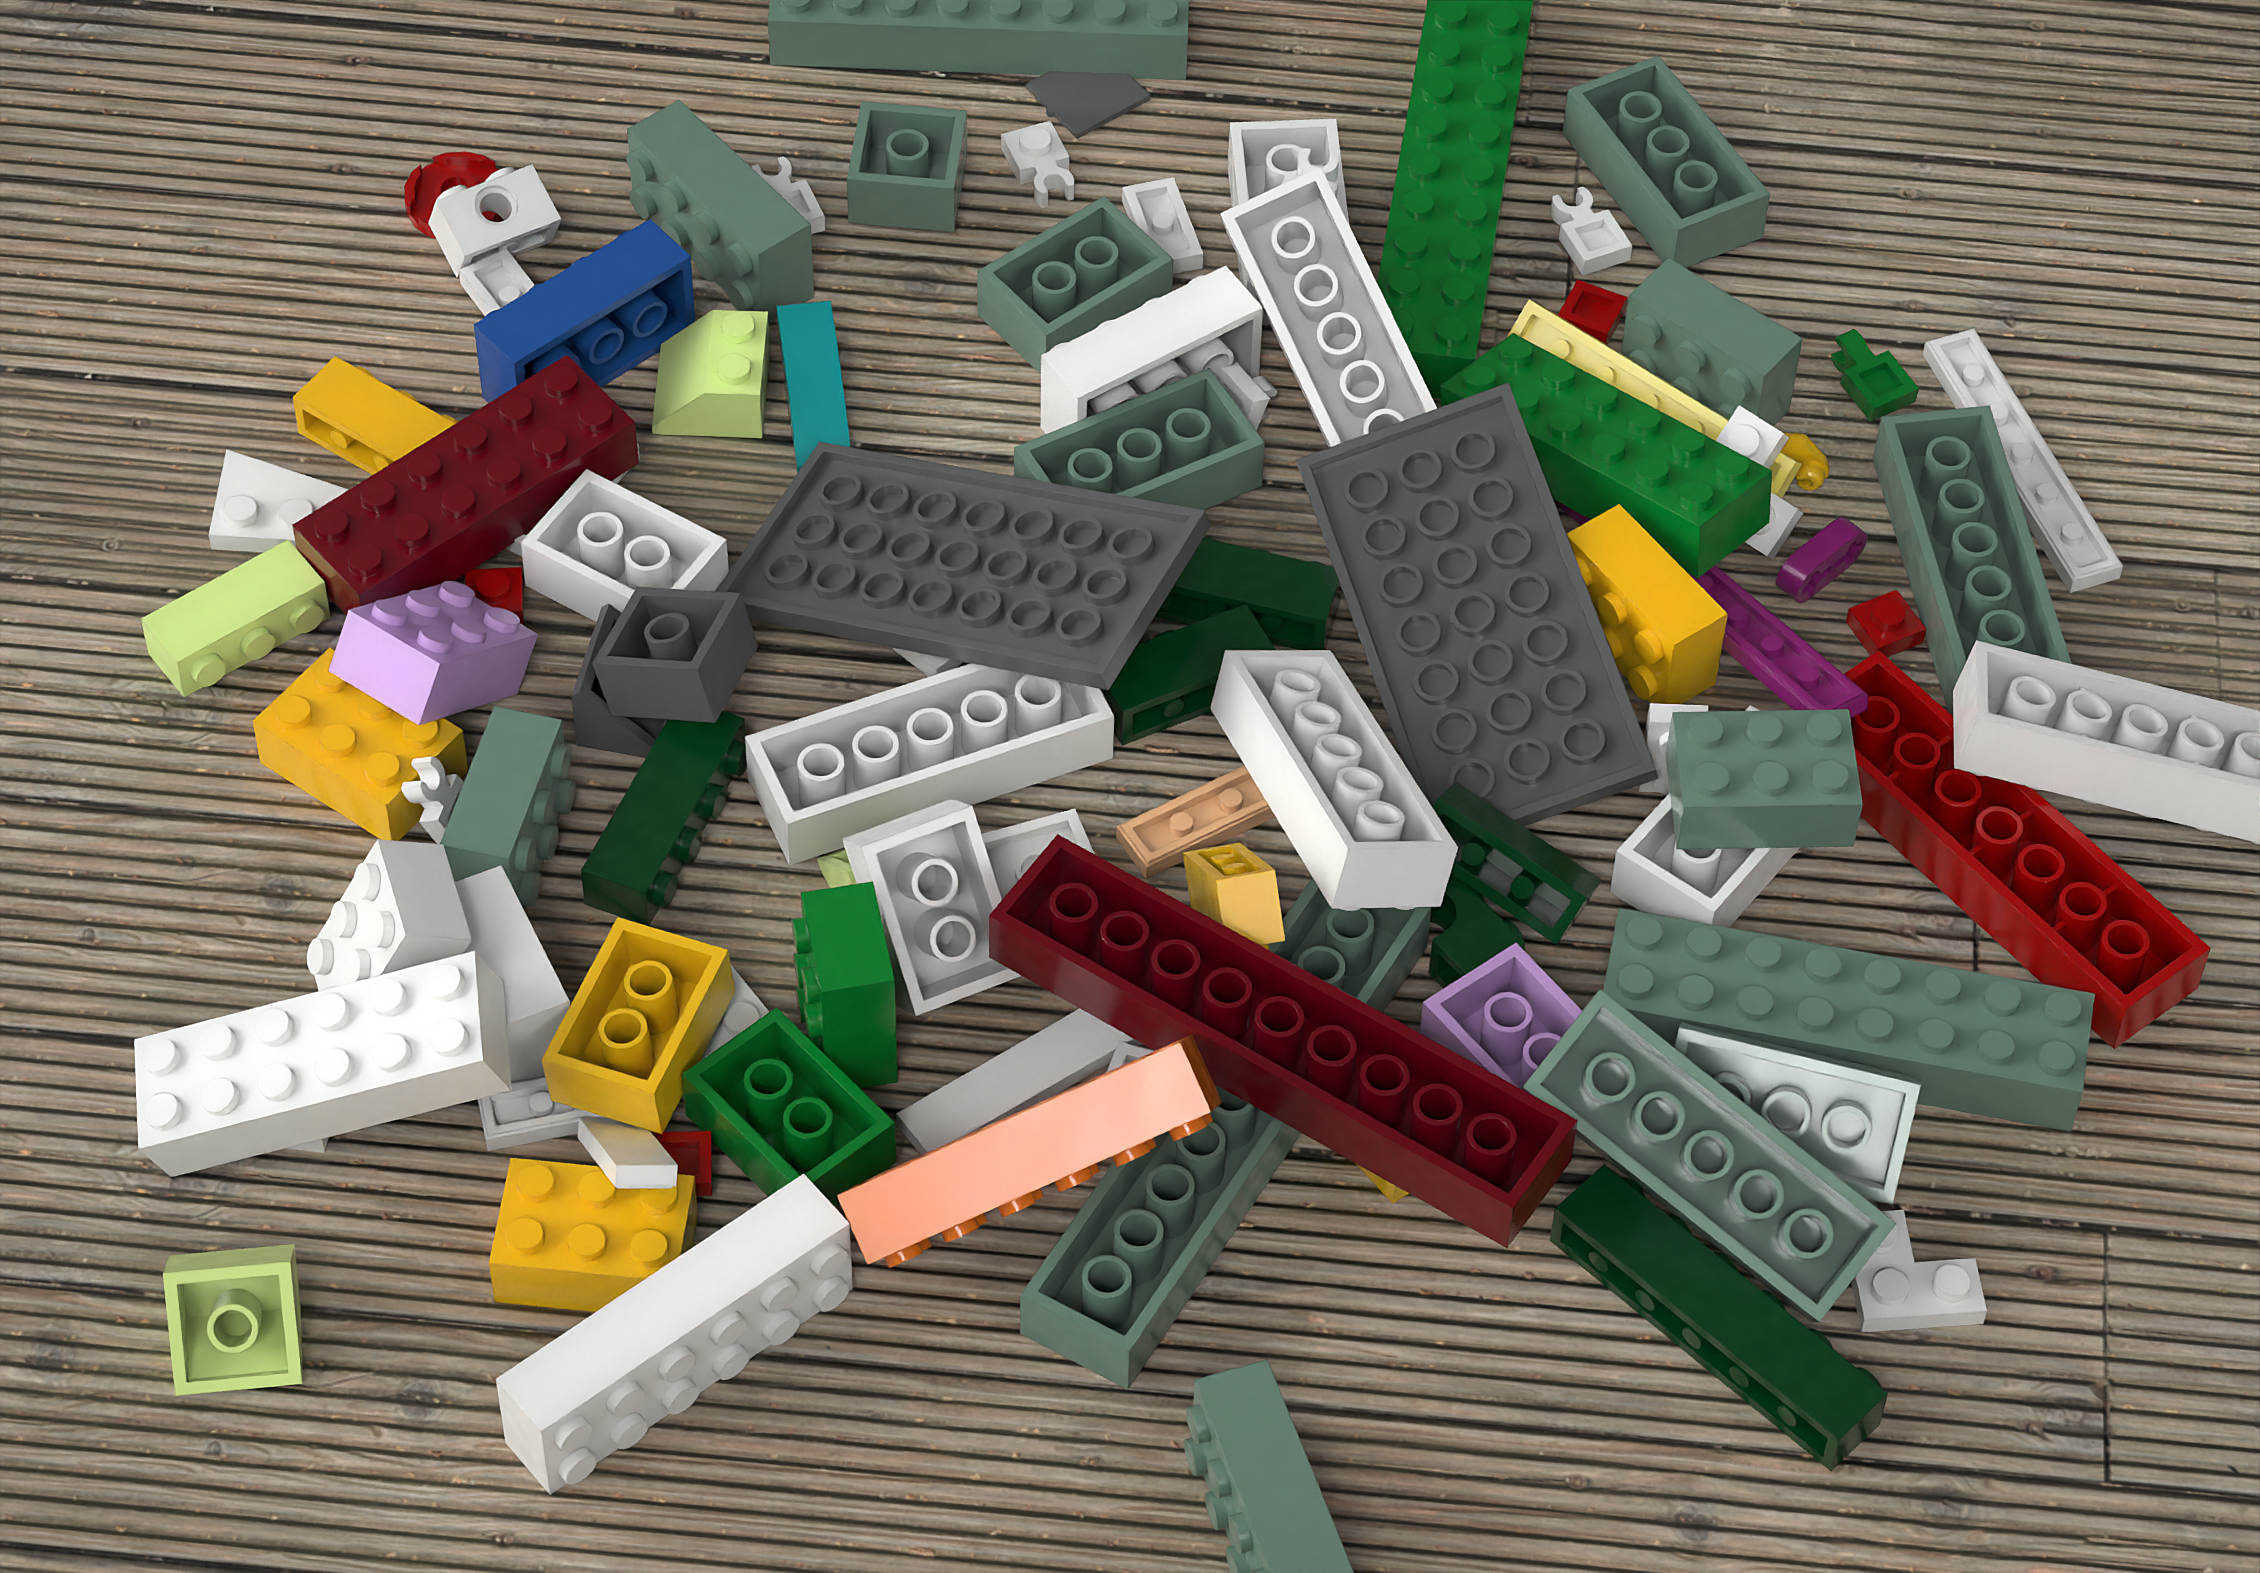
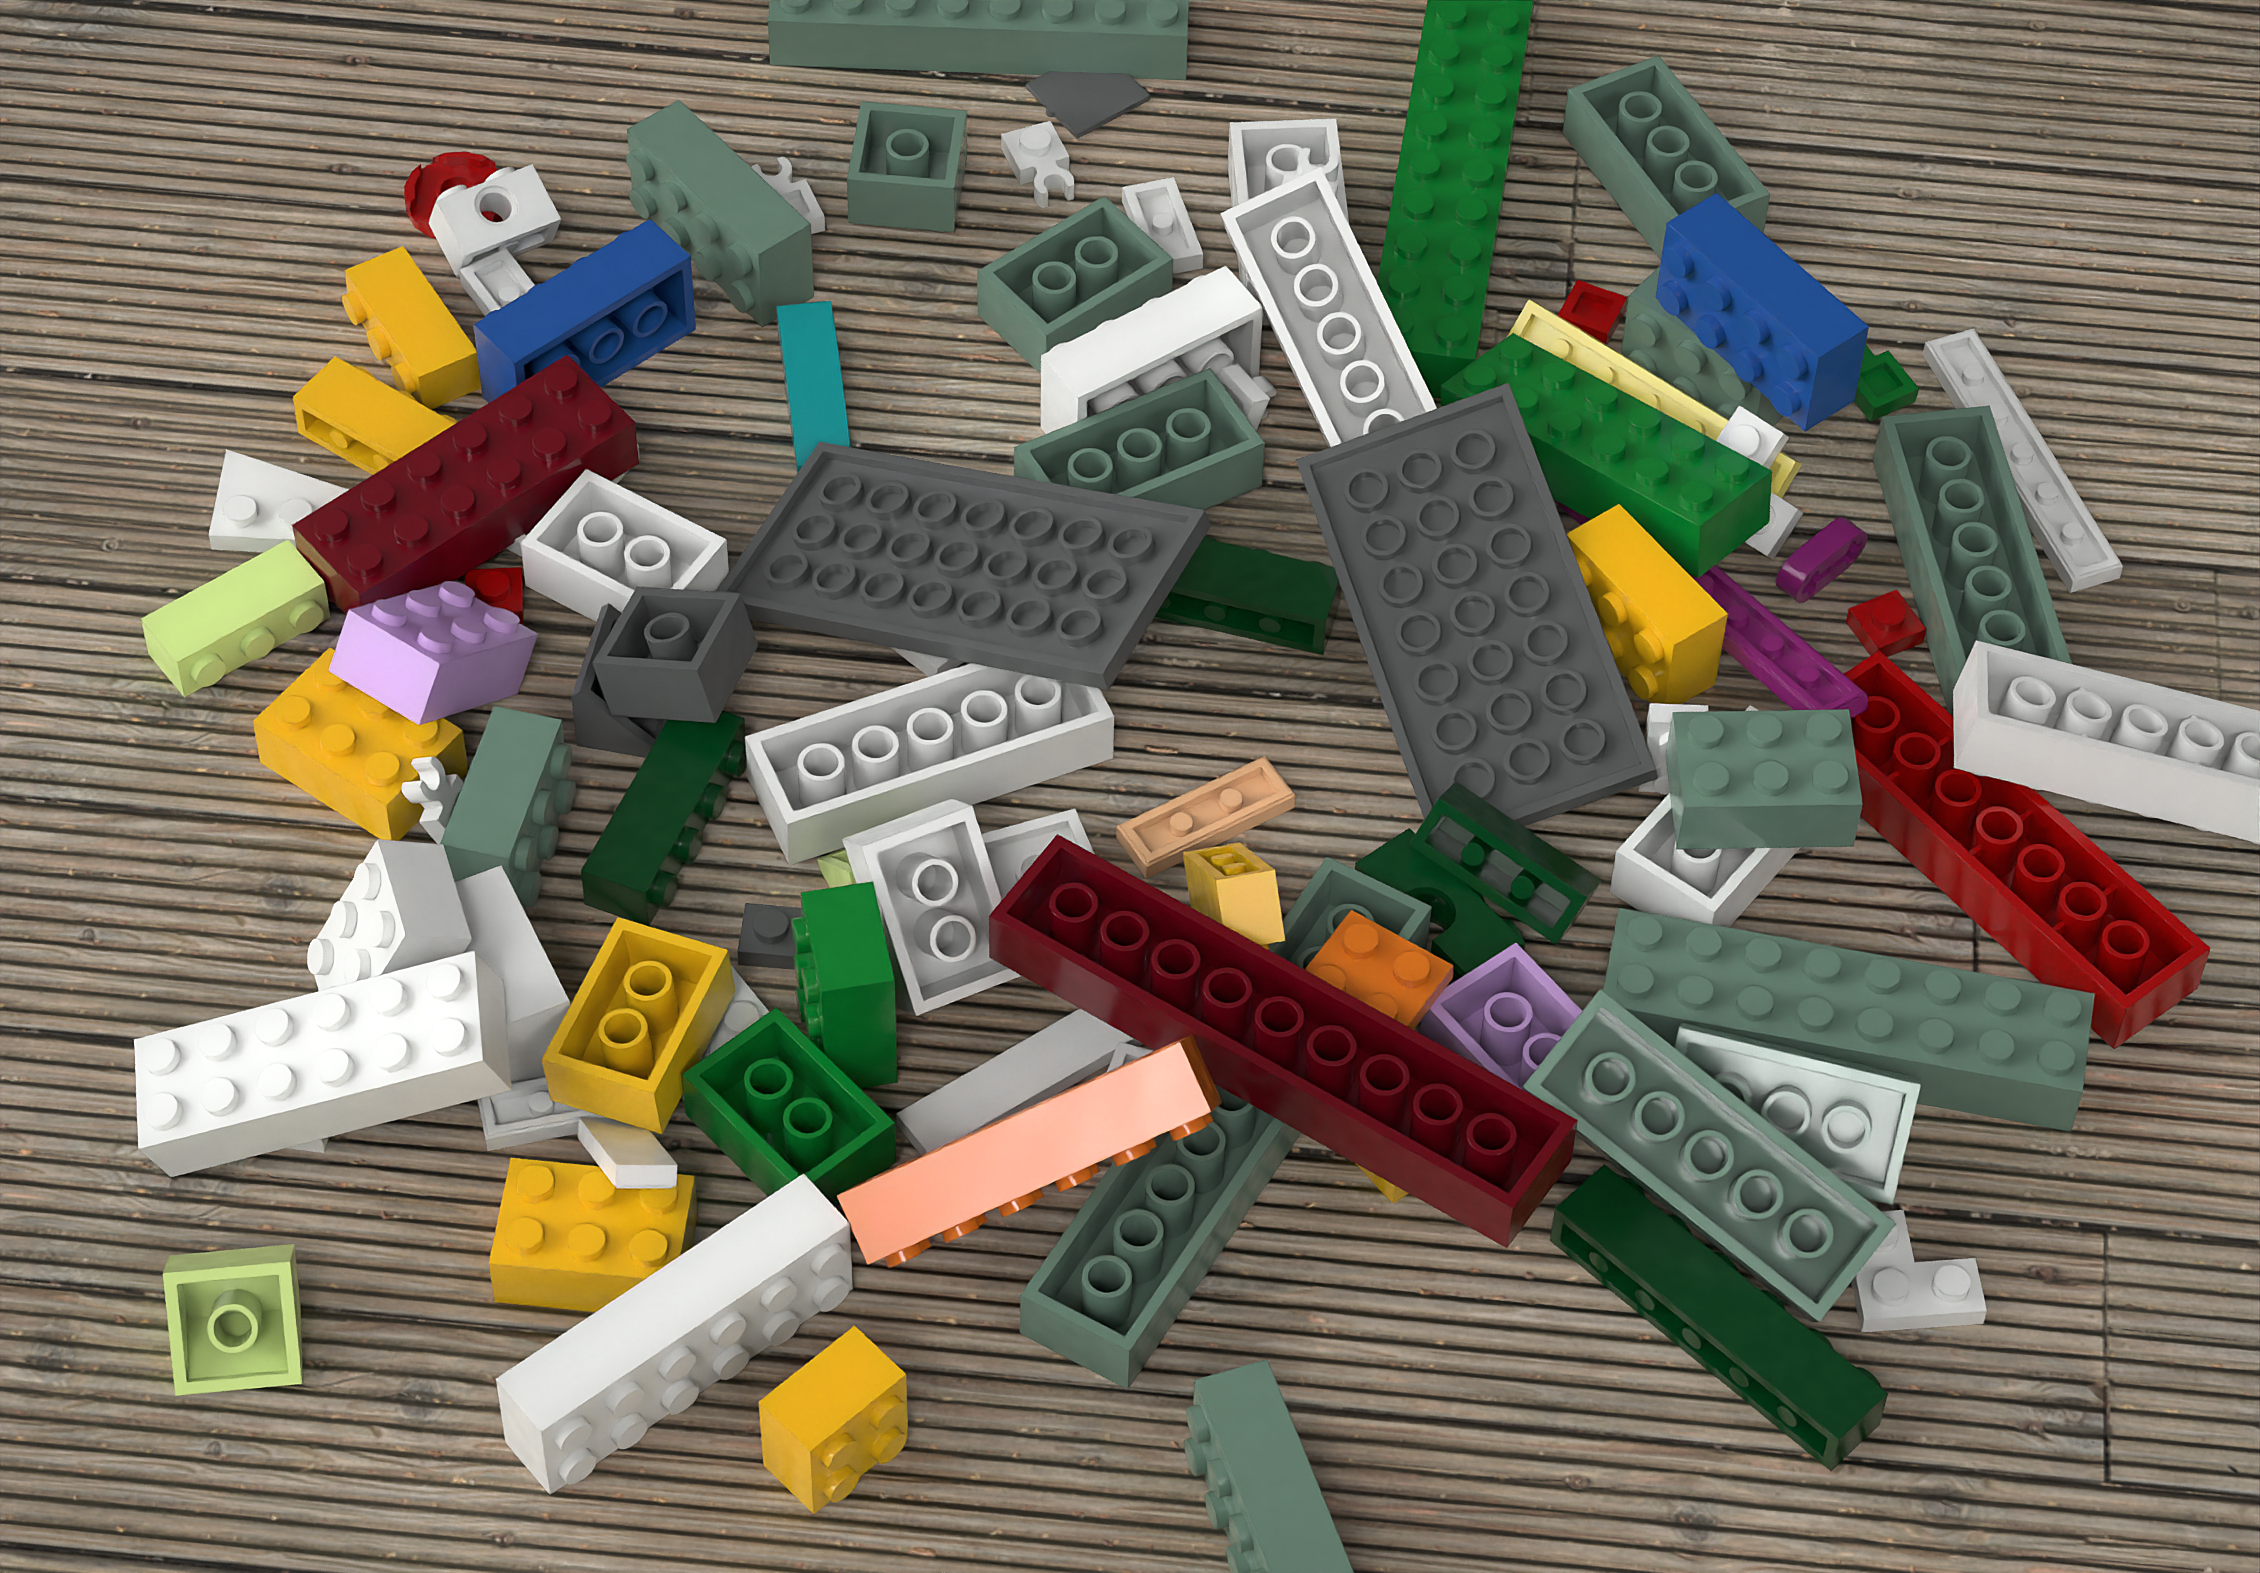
red plate [651,1131,712,1196] -> none
yellowish green slope [652,310,770,438] -> none
dark green brick [1100,604,1276,746] -> none
white brick [1210,650,1458,911] -> none
white plate [1551,186,1632,275] -> none
yellow arm [1781,432,1829,491] -> none
none -> yellow brick [342,246,481,410]
none -> dark grey plate [737,903,802,970]
none -> yellow brick [758,1325,908,1514]
none -> orange plate [1305,910,1454,1030]
none -> blue brick [1655,193,1869,432]

